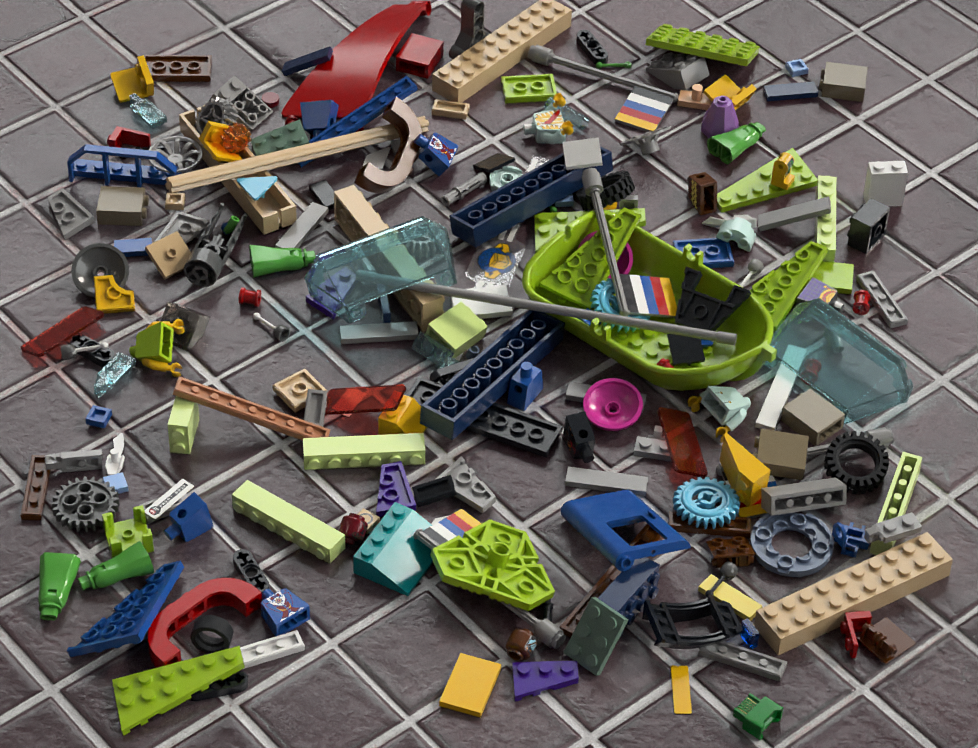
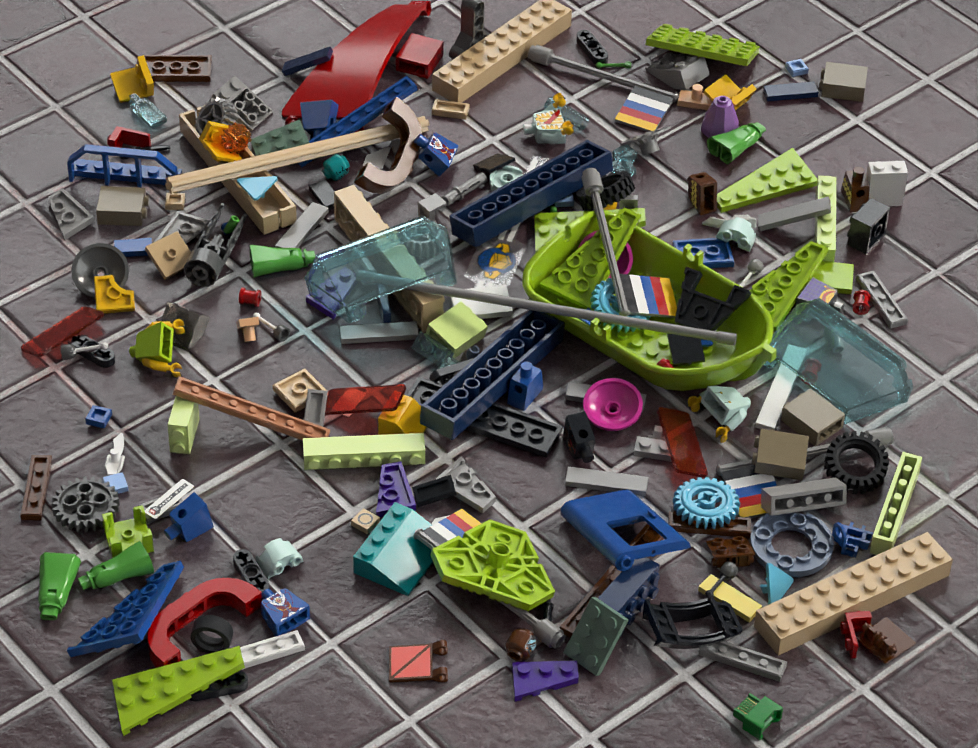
light grey hinge [45,449,102,472] -> none
clear light blue hinge [93,352,136,396] -> none
light grey wheel [149,136,203,173] -> none
yellowish green brick [232,480,345,563] -> none
tile [262,92,279,108] -> none
dark red head [338,513,368,545] -> none
yellow tile [439,653,501,718] -> none
lime tile [501,74,557,103] -> none
white slope [563,137,603,170] -> none
yellow sticker [671,665,692,714] -> none
yellow slope [720,433,771,508] -> none
clear blue tile [740,618,760,649] -> none
yellow leg [771,152,795,190] -> none
light grey hinge [864,512,922,543] -> none
none -> light nougat tile [236,317,259,342]
none -> light aqua cylinder [256,538,304,579]
none -> teal head [322,154,350,181]
none -> flag [389,640,448,683]
none -> light grey panel [418,193,446,221]
none -> clear light blue tile [611,144,638,176]
none -> medium azure piece [760,563,794,605]
none -> reddish brown torso [841,166,870,213]

